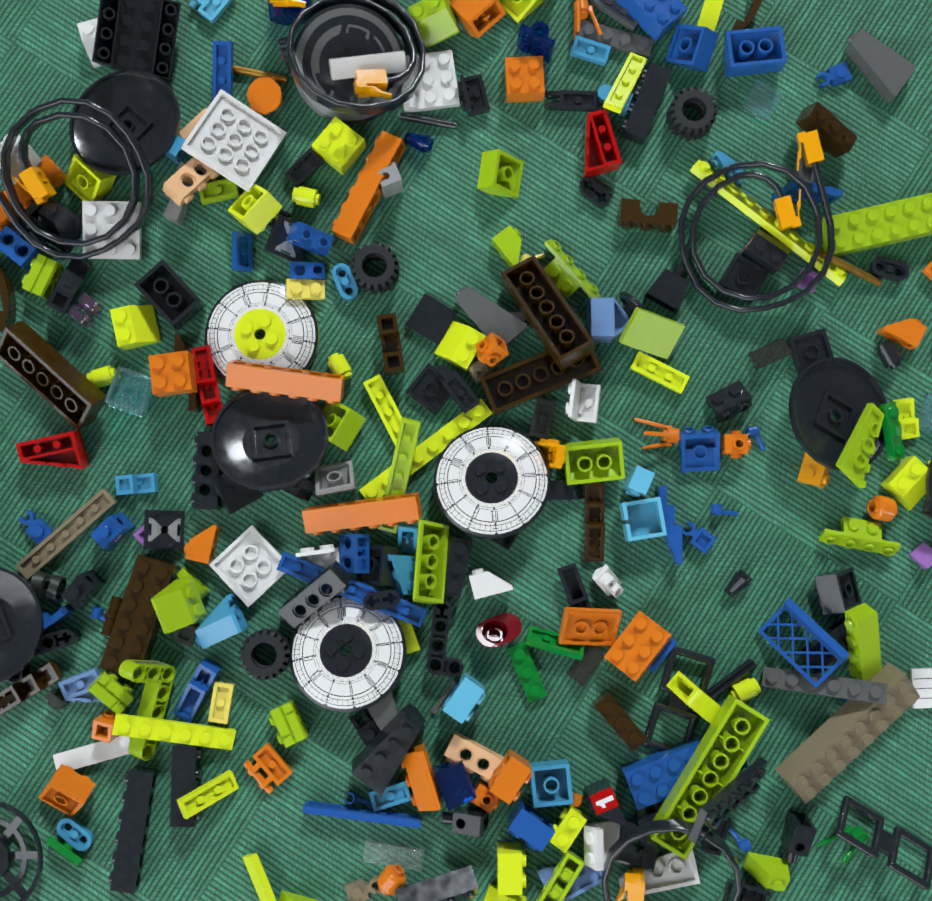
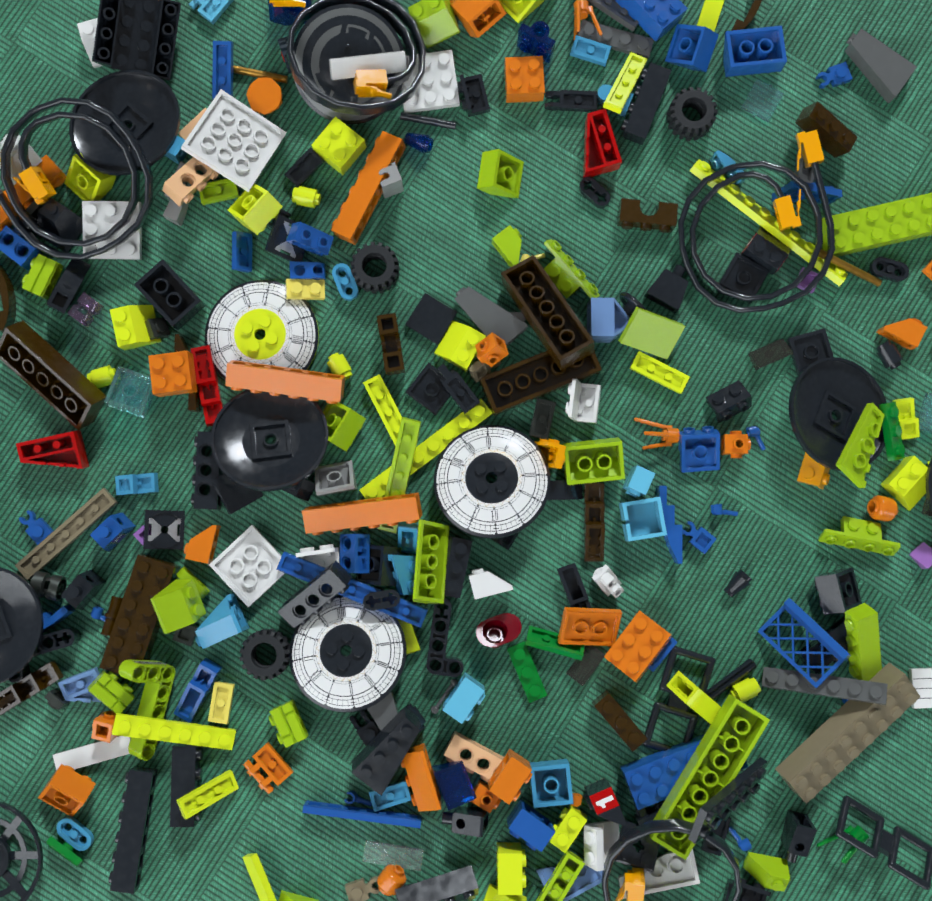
none -> pearl dark grey plate [145,317,171,340]

